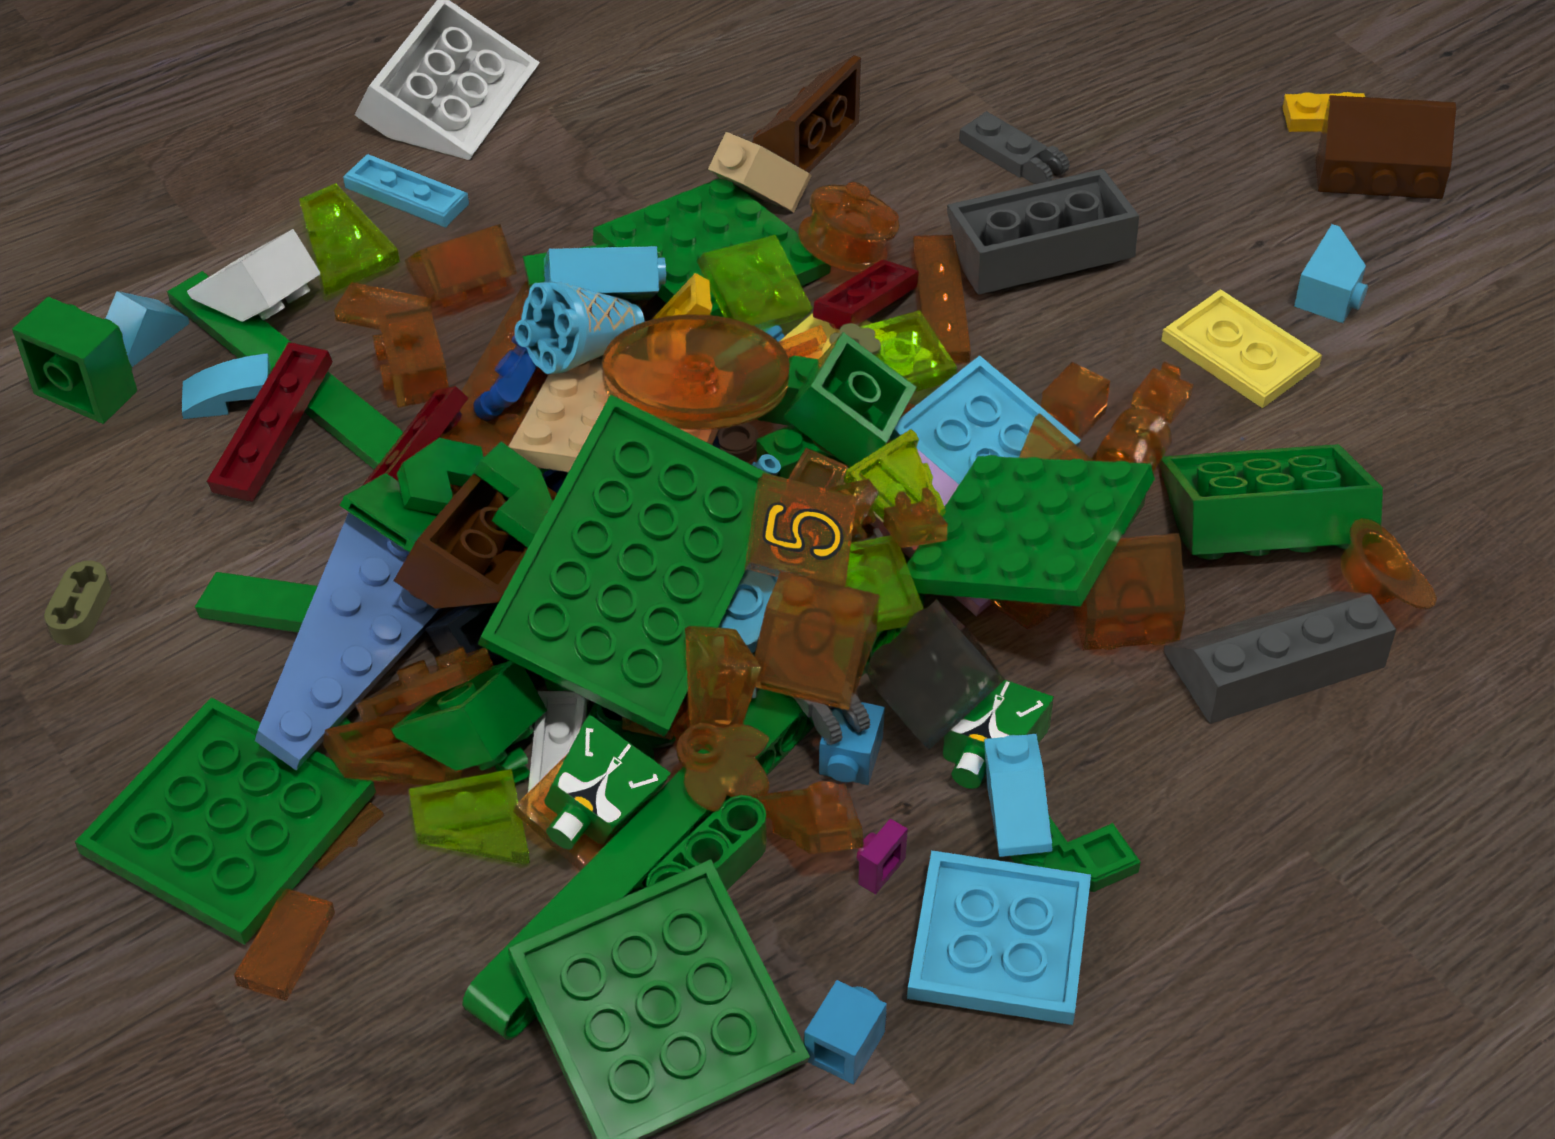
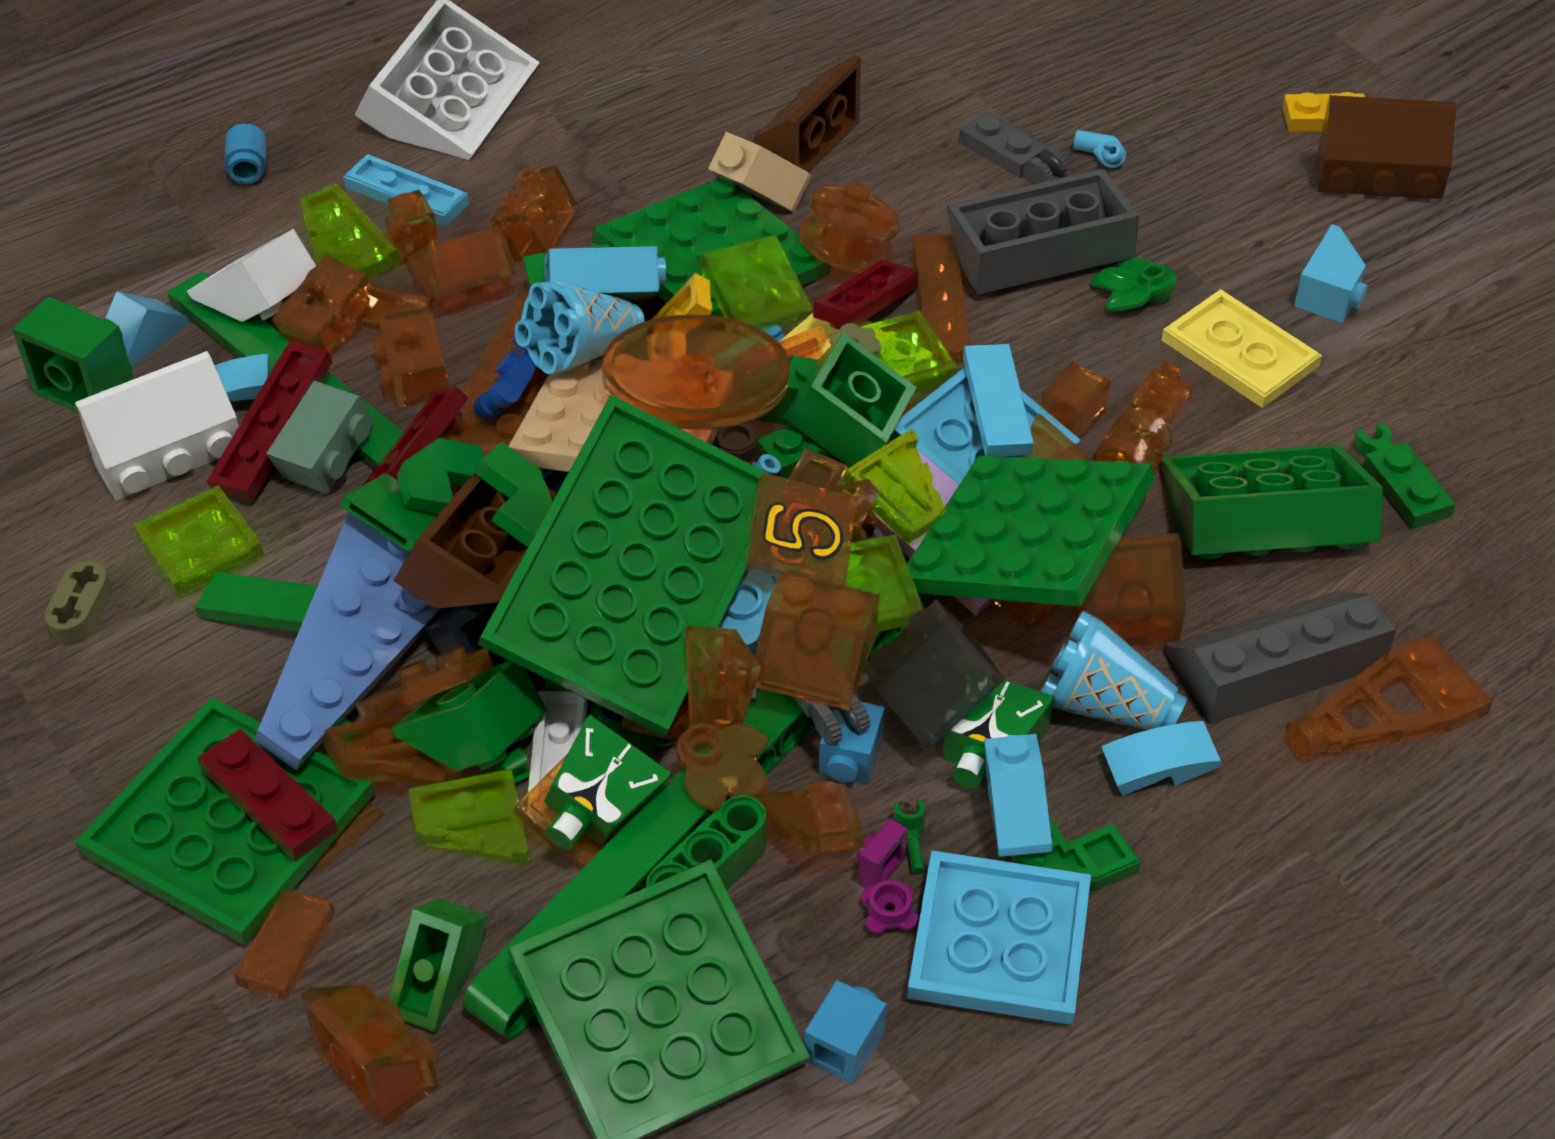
clear orange tile [883,487,948,548] -> none
clear orange piece [1340,518,1437,610] -> none
none -> white slope [75,351,239,501]
none -> clear neon green plate [133,486,264,597]
none -> dark red plate [198,728,338,862]
none -> dark azure brick [224,124,267,184]
none -> sand green brick [266,381,374,494]
none -> clear orange brick [272,254,378,357]
none -> clear orange slope [301,984,439,1128]
none -> clear orange brick [385,189,440,265]
none -> green slope [385,898,488,1032]
none -> clear orange brick [490,165,578,262]
none -> magenta plate [861,880,919,934]
none -> green hand [894,799,925,874]
none -> medium azure tile [963,344,1034,456]
none -> medium azure cone [1040,611,1187,730]
none -> medium azure arm [1073,130,1126,168]
none -> green plate [1090,258,1177,312]
none -> medium azure slope [1101,721,1223,796]
none -> clear orange plate [1285,633,1493,760]
none -> green plate [1353,423,1456,530]

